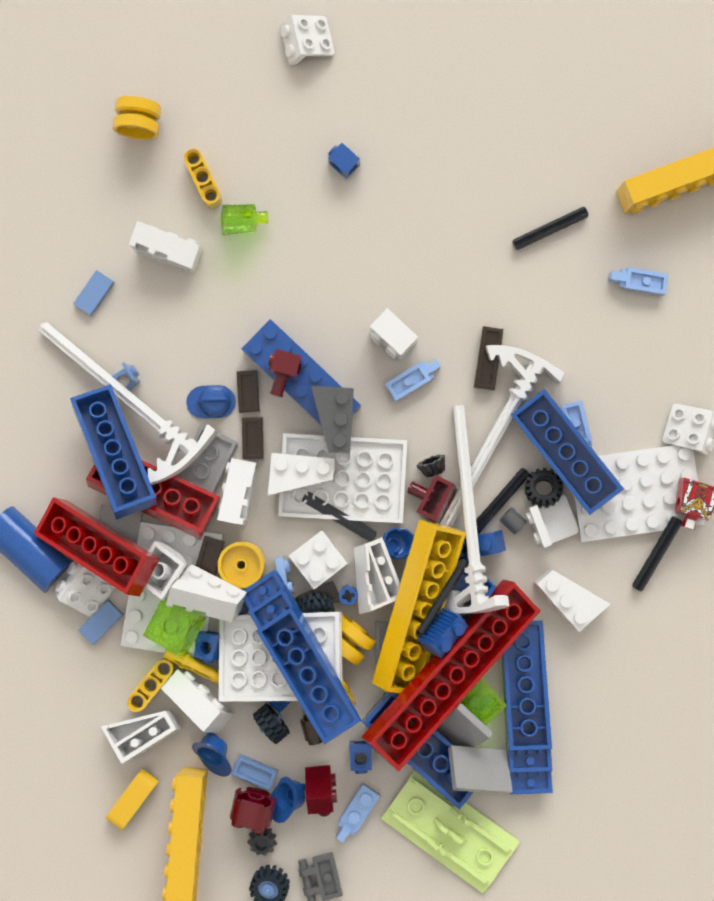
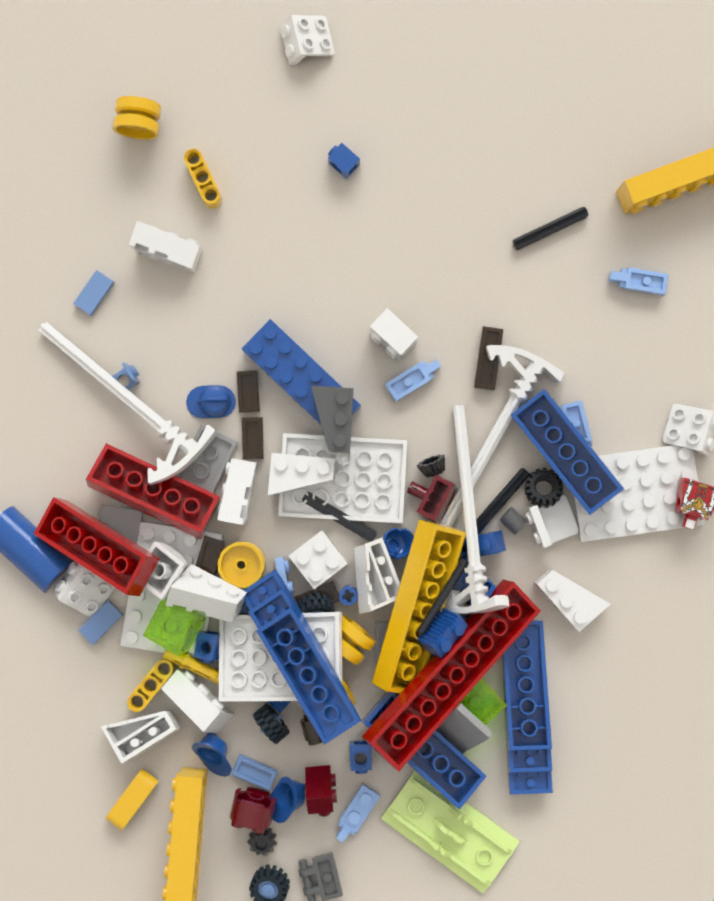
blue brick [70,384,157,520] -> none
clear neon green torso [220,204,268,235] -> none
dark red brick [268,349,303,398] -> none
light grey tile [448,745,513,794] -> none
black axle [632,516,683,592] -> none

